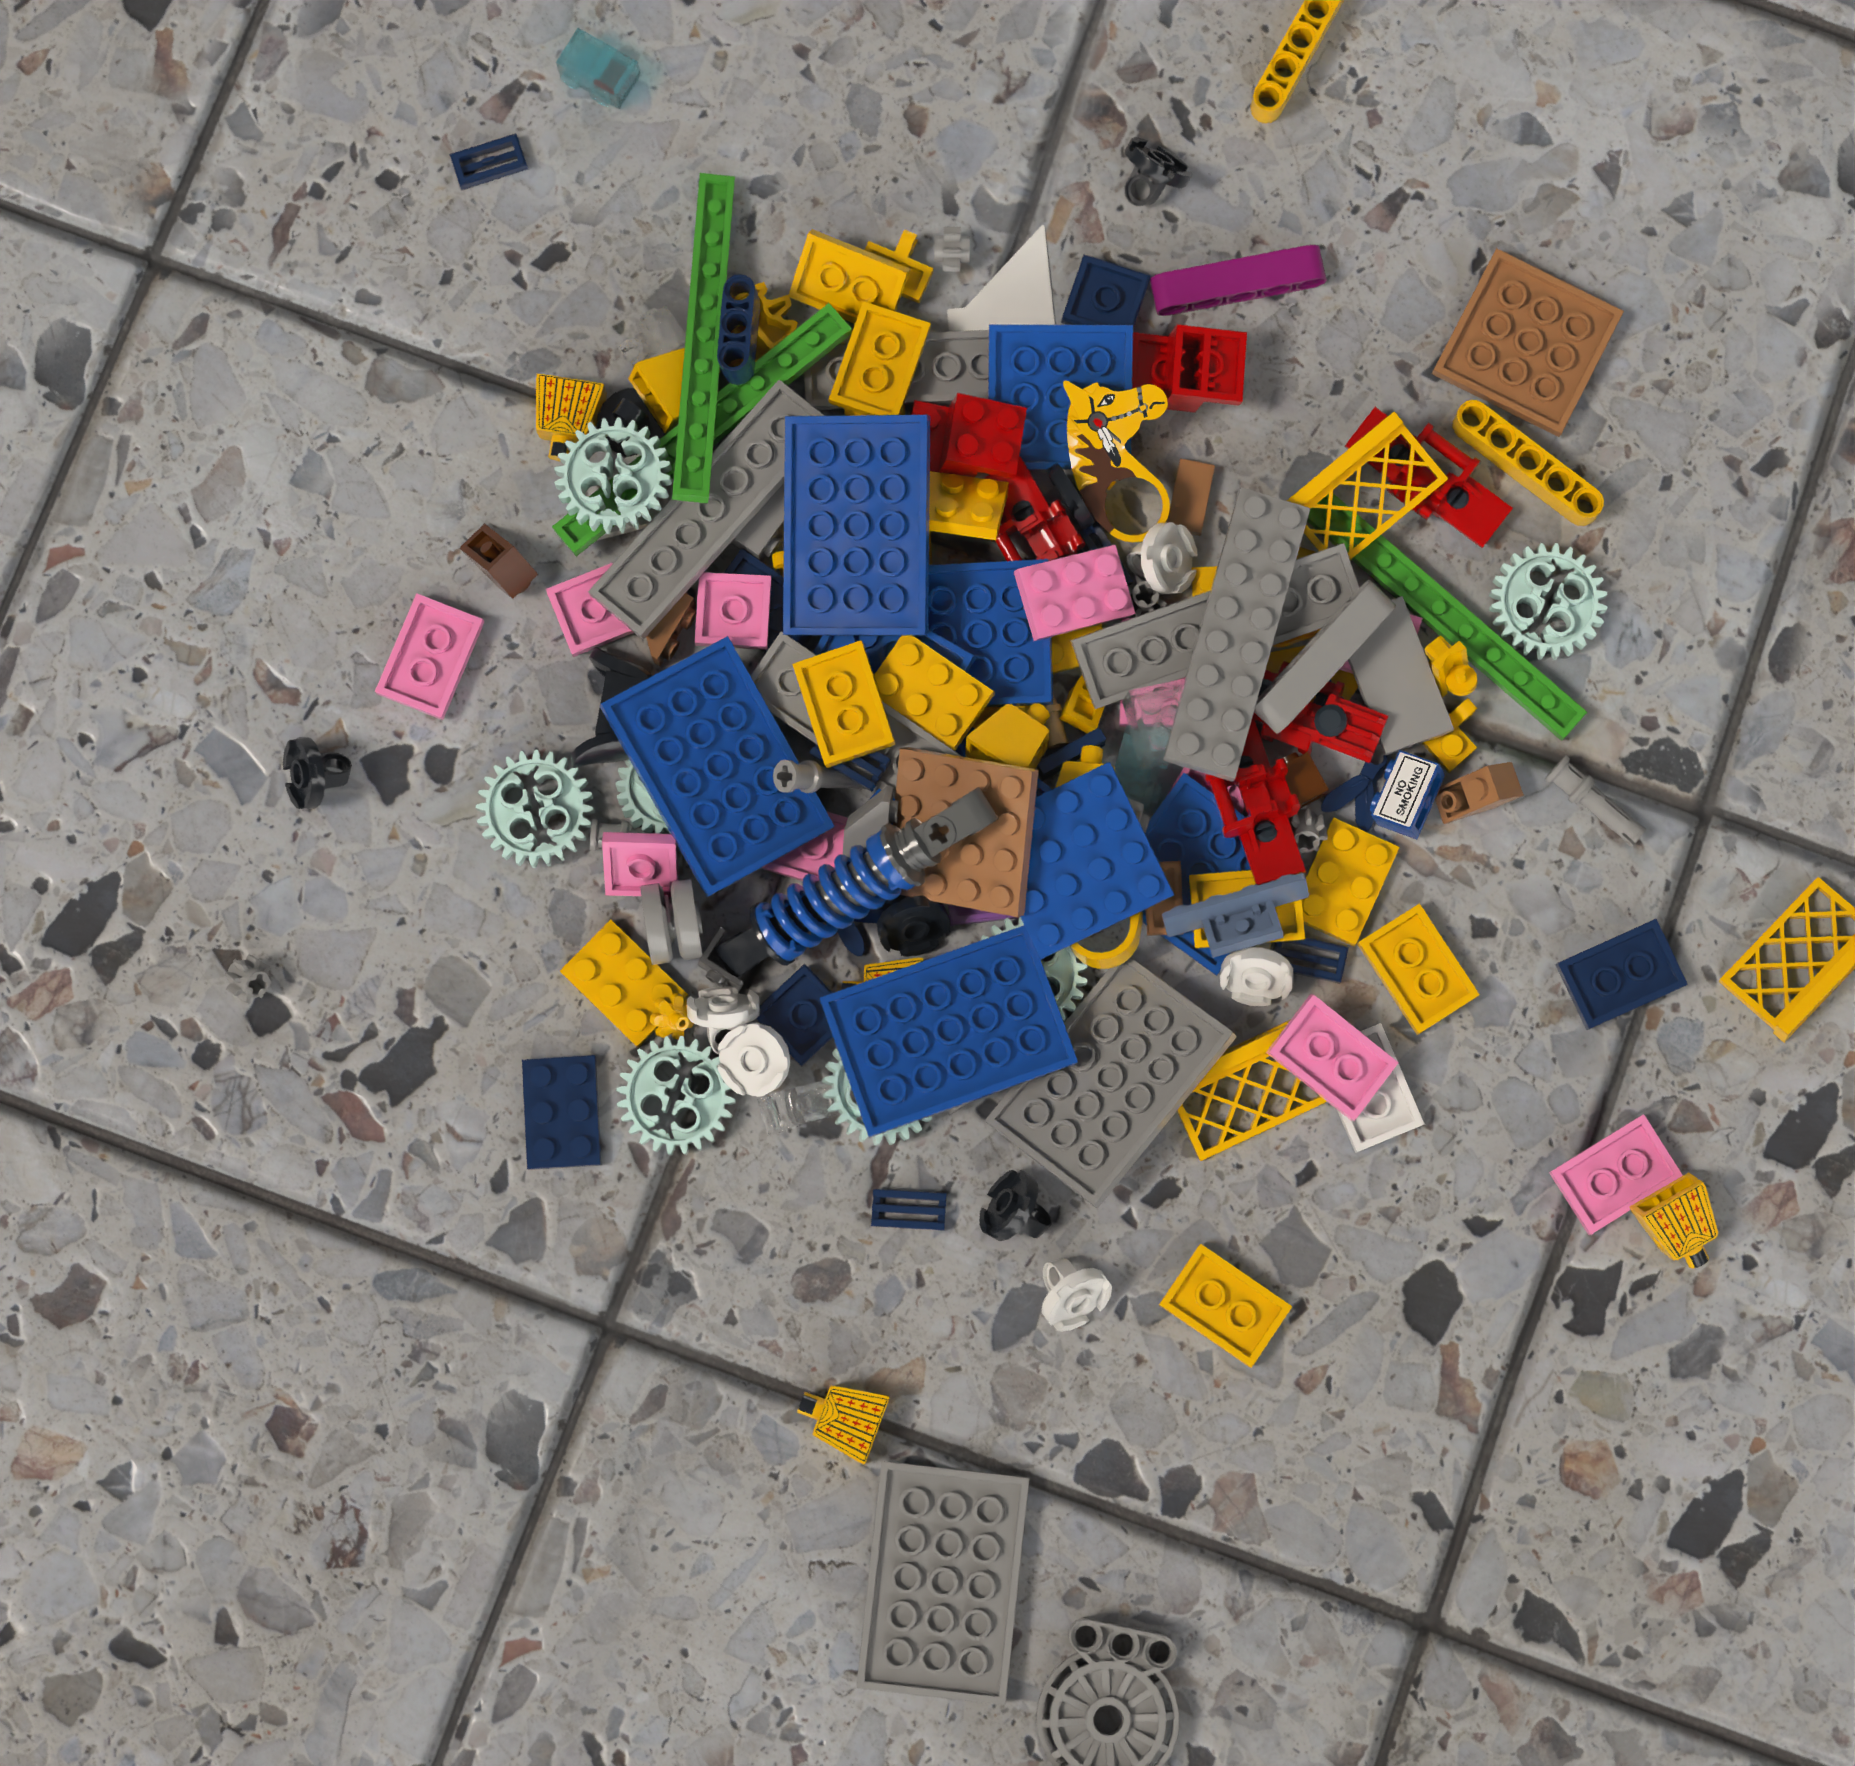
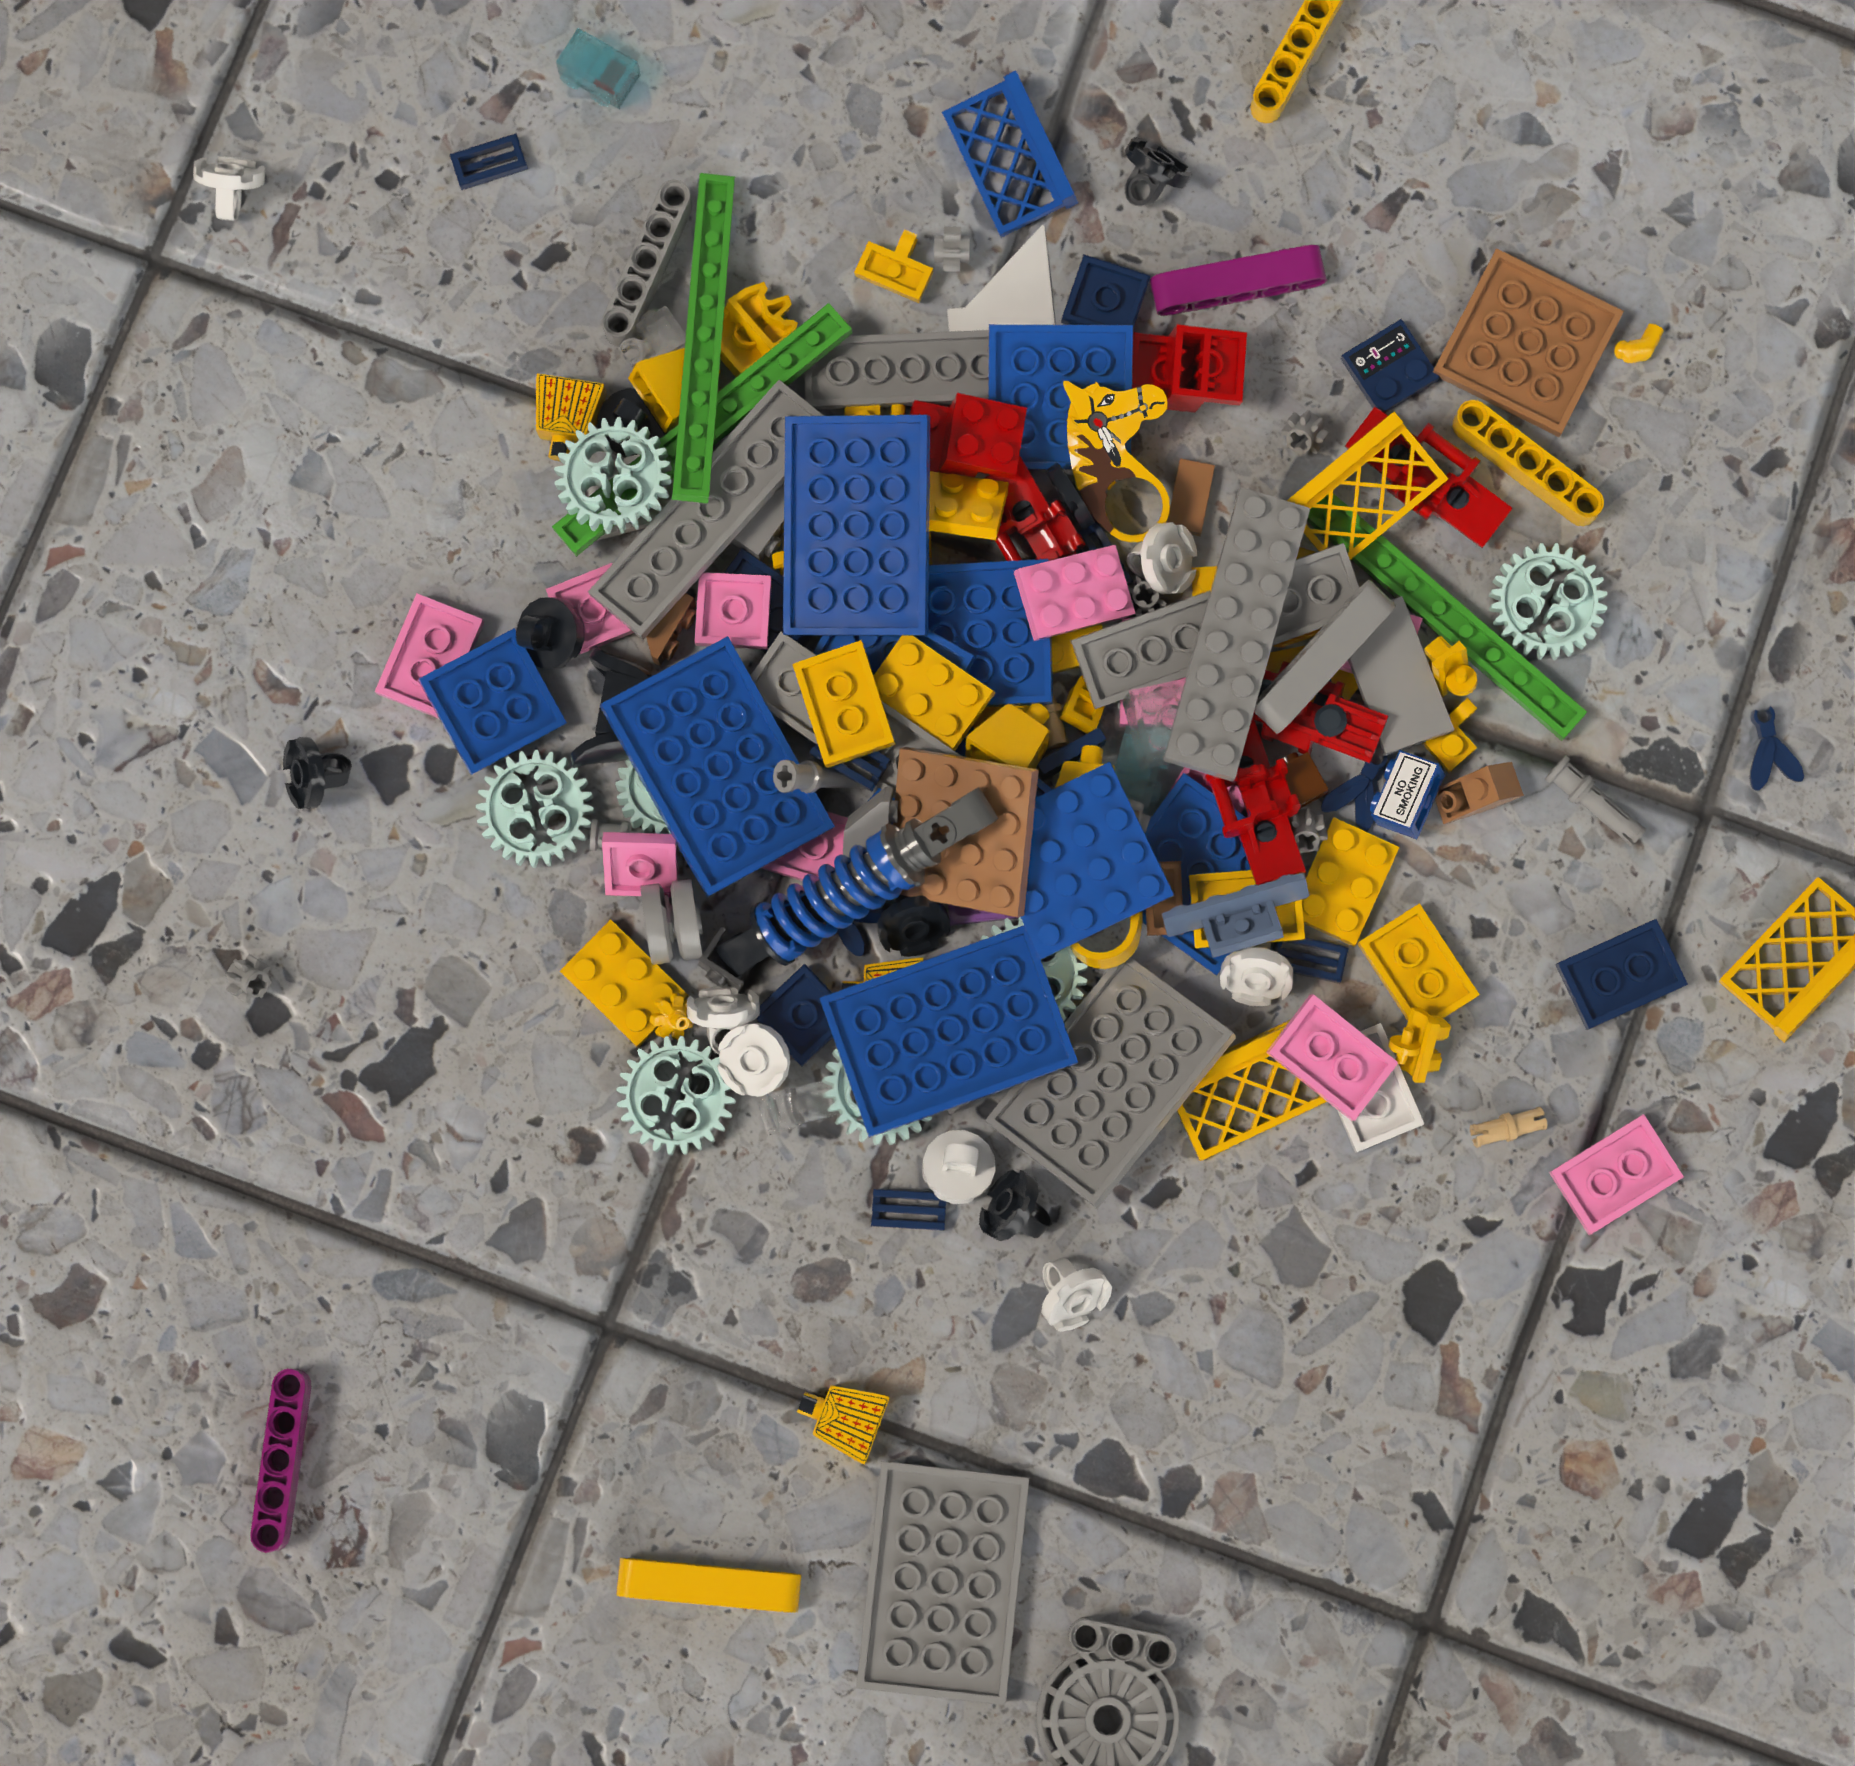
reddish brown slope [459,523,538,599] -> none
dark blue plate [522,1055,602,1170] -> none
dark blue beam [717,274,760,385] -> none
yellow plate [788,229,910,324] -> none
yellow plate [828,301,931,415] -> none
yellow plate [1159,1243,1293,1368] -> none
yellow torso [1629,1172,1718,1268] -> none
none -> white tile [193,156,265,221]
none -> magenta beam [250,1369,312,1553]
none -> blue plate [418,628,567,775]
none -> black tile [516,597,584,668]
none -> light grey beam [602,179,693,347]
none -> yellow beam [616,1558,802,1613]
none -> white tile [922,1130,996,1204]
none -> blue fence [942,70,1079,238]
none -> light grey gear [1281,409,1329,456]
none -> dark blue plate [1340,319,1440,413]
none -> yellow hips [1388,1007,1451,1083]
none -> tan pin [1469,1107,1547,1148]
none -> yellow arm [1614,323,1664,363]
none -> dark blue piece [1749,706,1804,791]

